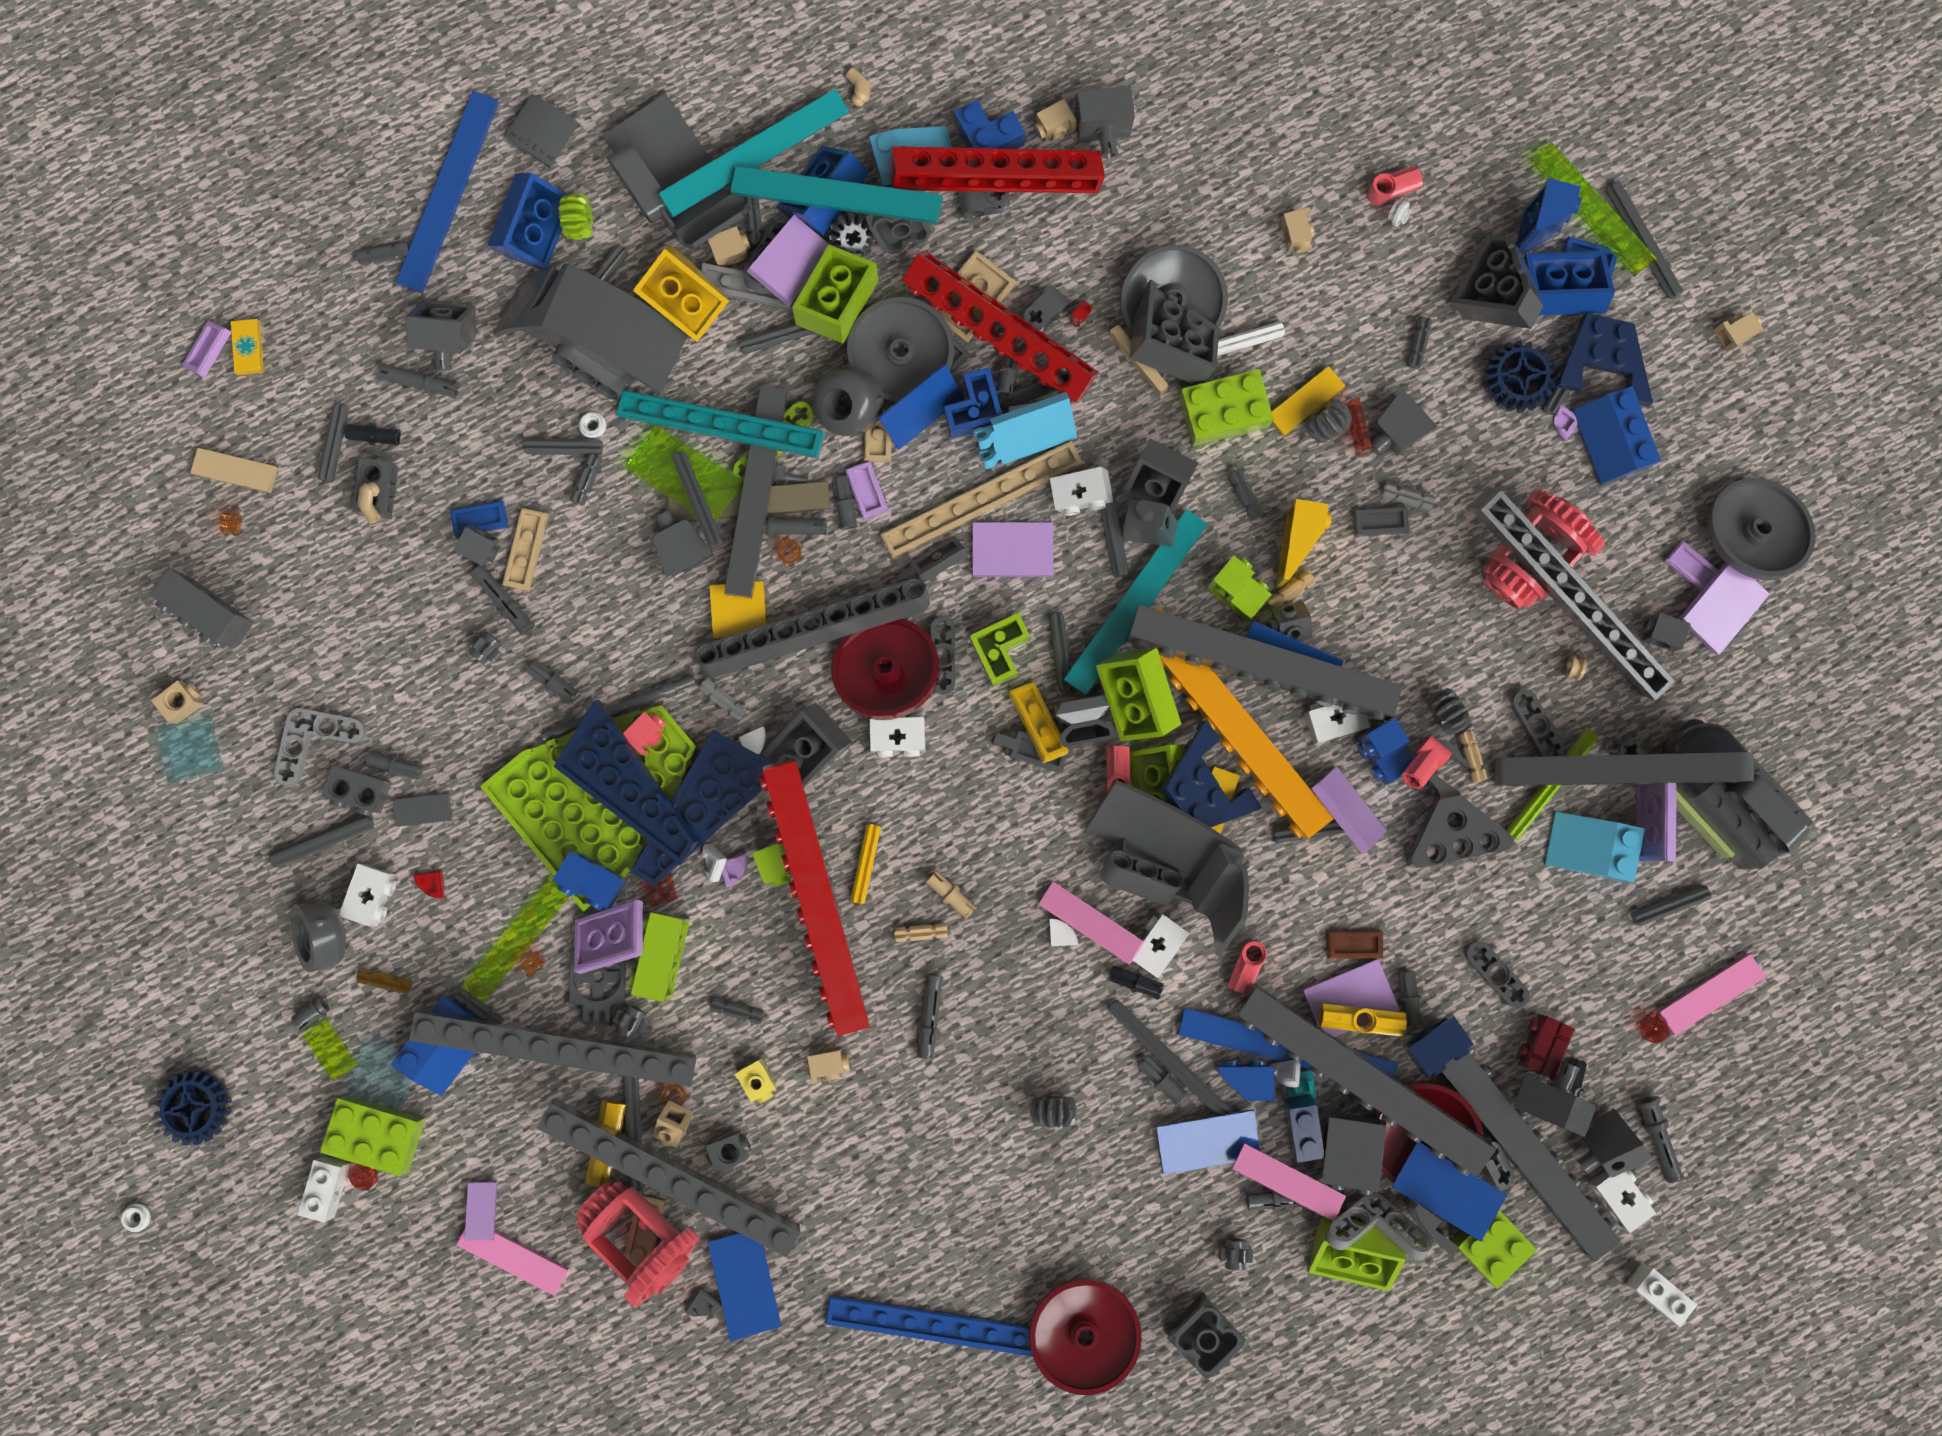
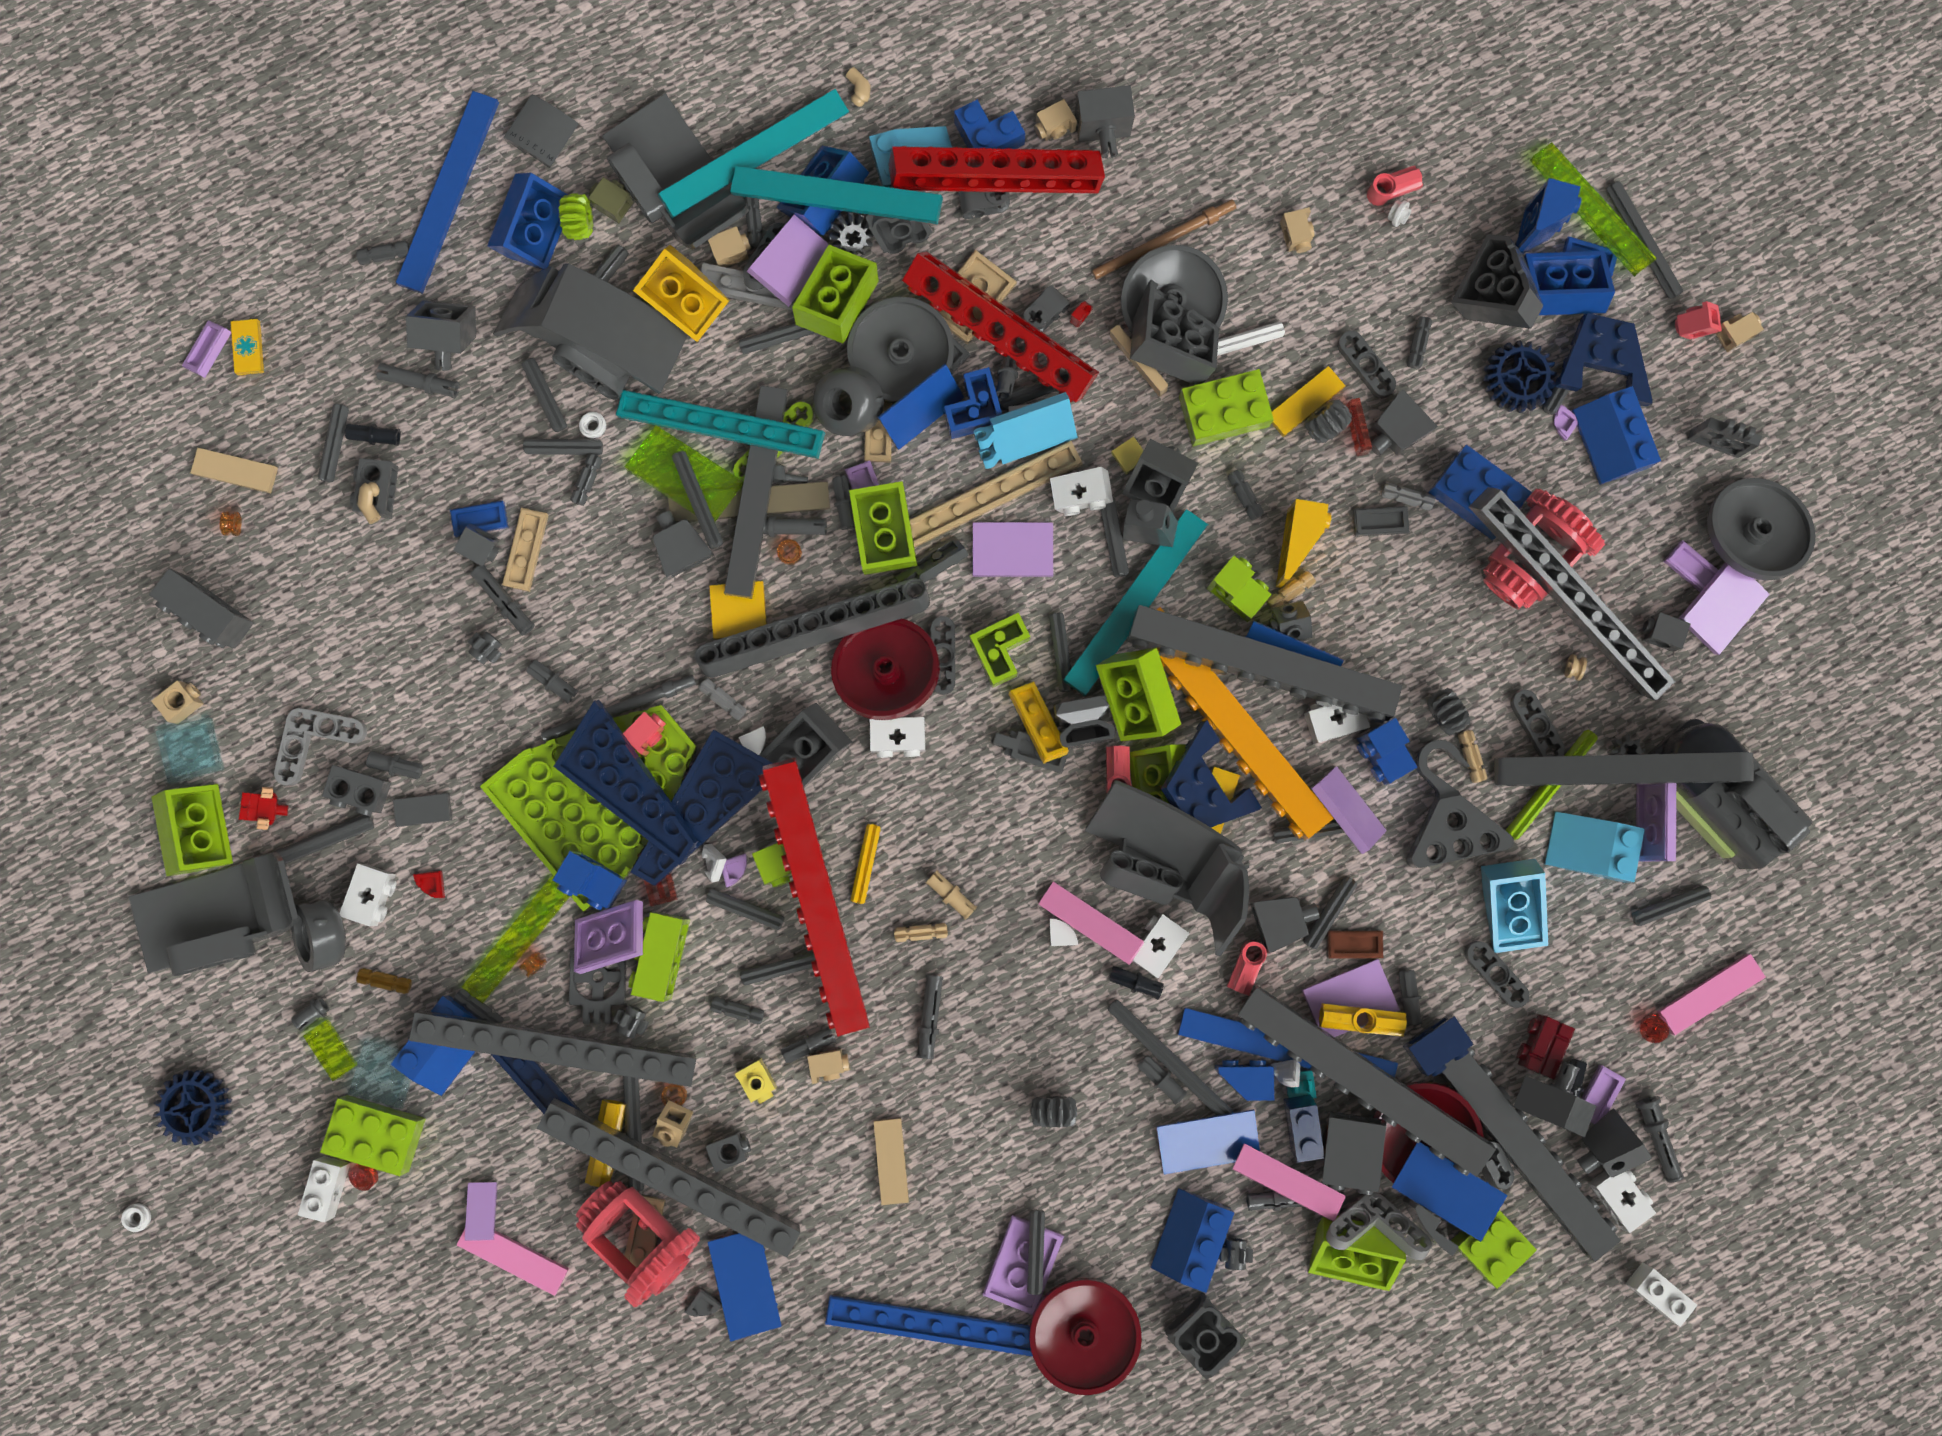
coral piece [1401,735,1452,790] -> none
none -> dark grey beam [129,852,298,976]
none -> lime slope [151,784,233,877]
none -> red piece [239,787,289,830]
none -> dark blue plate [491,1054,582,1114]
none -> dark grey axle [522,358,567,432]
none -> olive brick [588,177,634,224]
none -> dark grey axle [706,889,784,930]
none -> dark grey axle [740,952,816,985]
none -> dark grey axle [781,1026,836,1063]
none -> lime brick [849,481,917,575]
none -> tan tile [874,1118,909,1205]
none -> lavender tile [983,1215,1064,1315]
none -> dark grey axle [1027,1209,1045,1295]
none -> medium nougat bar [1091,199,1236,280]
none -> light yellow tile [1111,436,1144,474]
none -> blue slope [1151,1188,1235,1293]
none -> dark grey torso [1250,897,1320,953]
none -> dark grey axle [1304,876,1357,949]
none -> dark grey beam [1338,331,1396,399]
none -> blue brick [1428,444,1532,540]
none -> medium azure slope [1481,859,1548,953]
none -> lavender tile [1581,1065,1626,1125]
none -> coral brick [1675,301,1722,340]
none -> dark grey piece [1688,417,1762,458]

